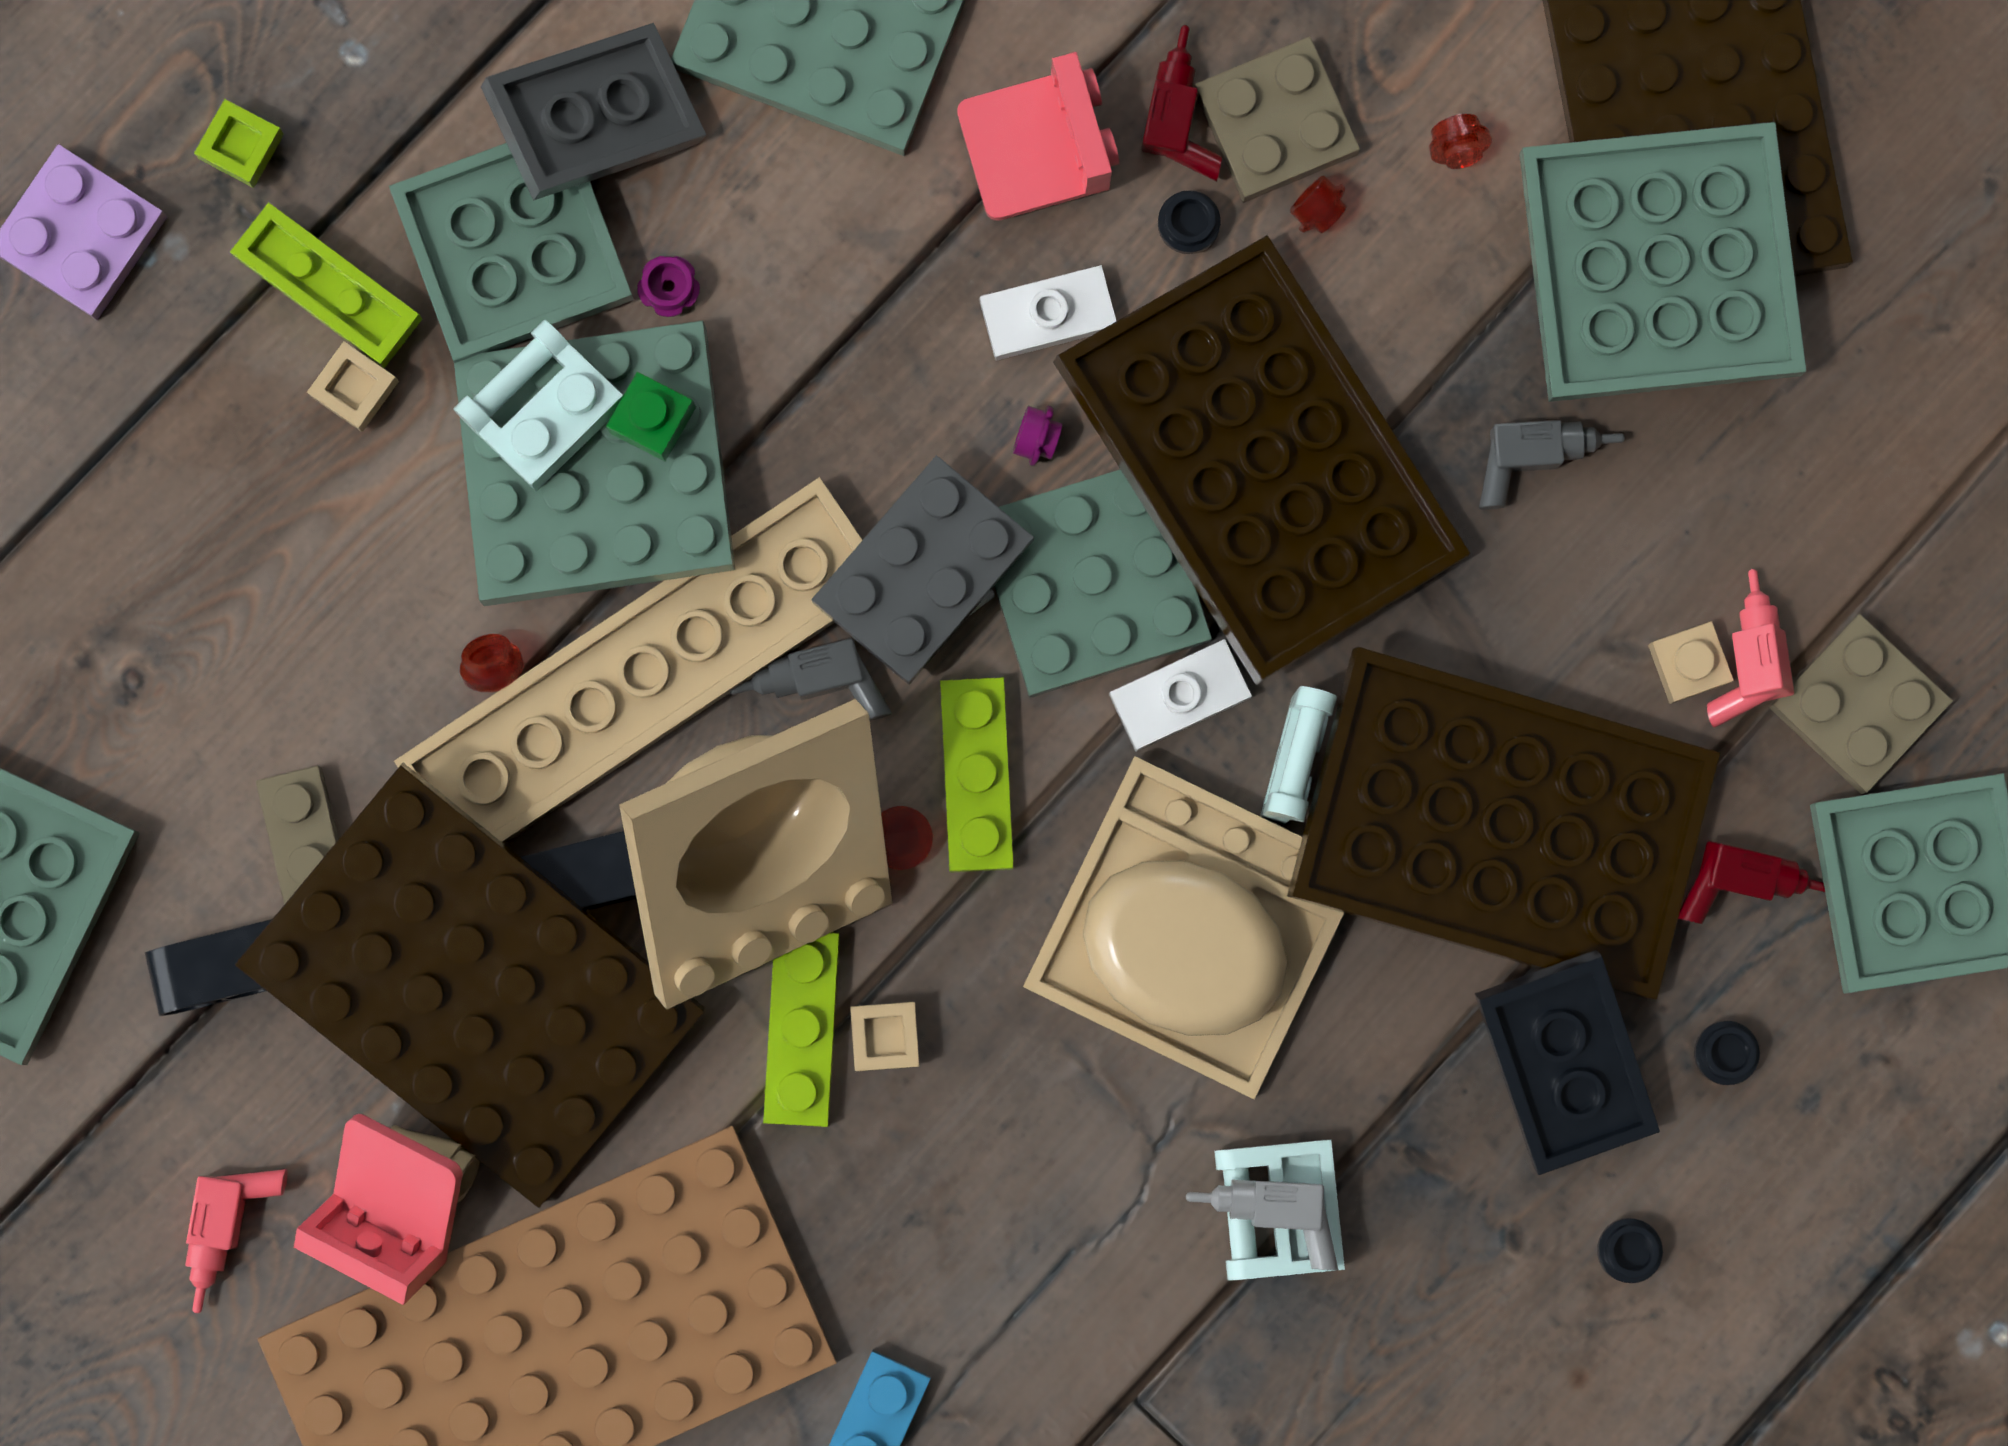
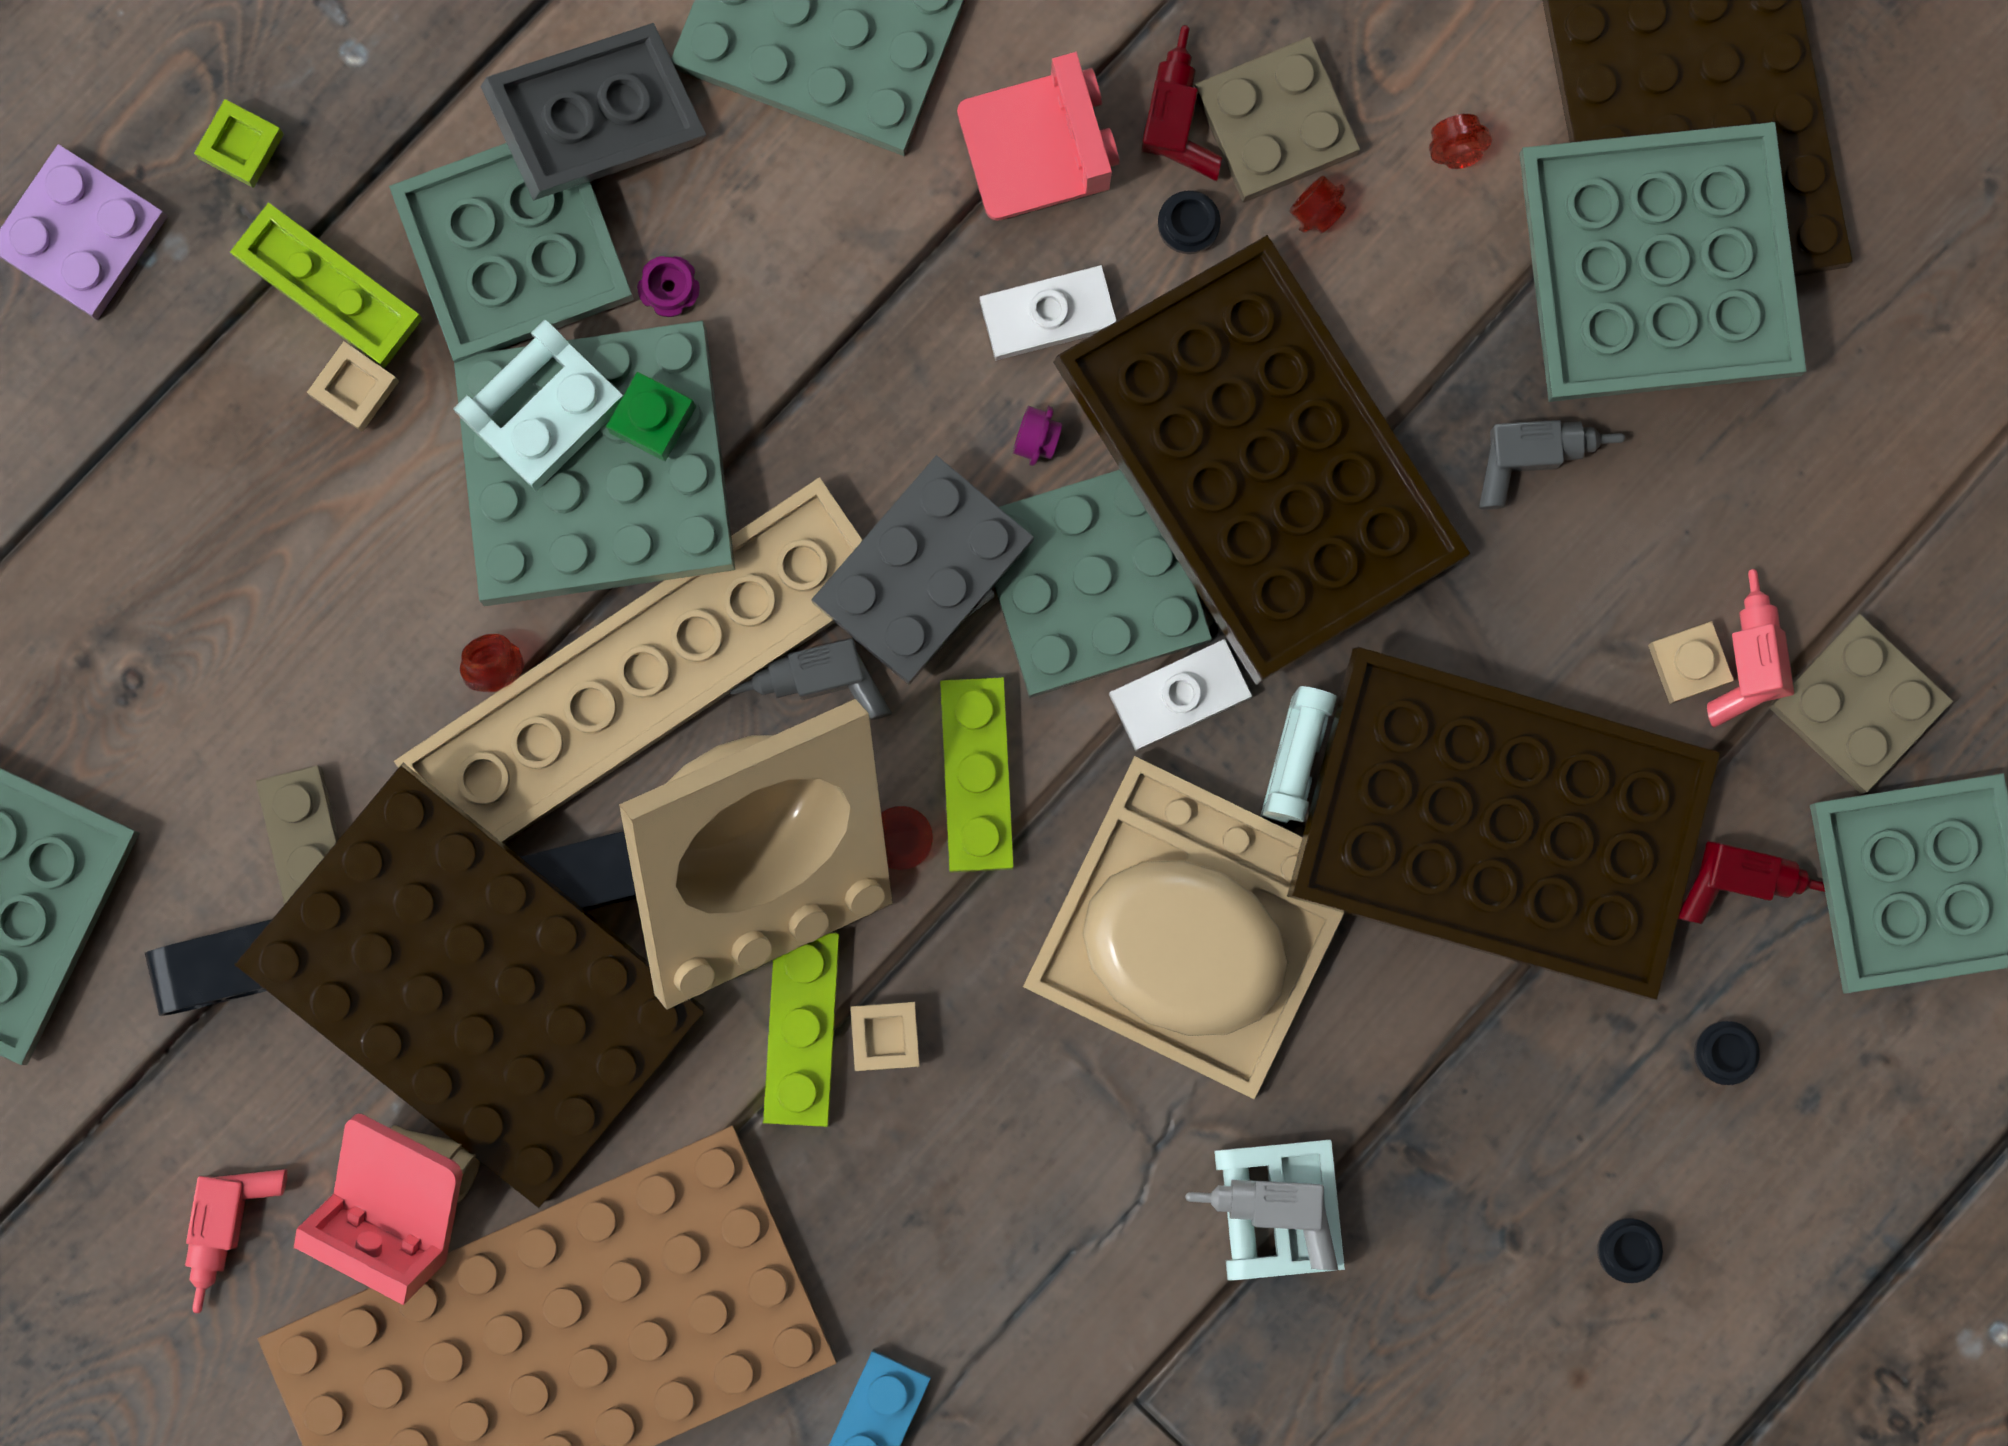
black plate [1475,950,1660,1175] -> none

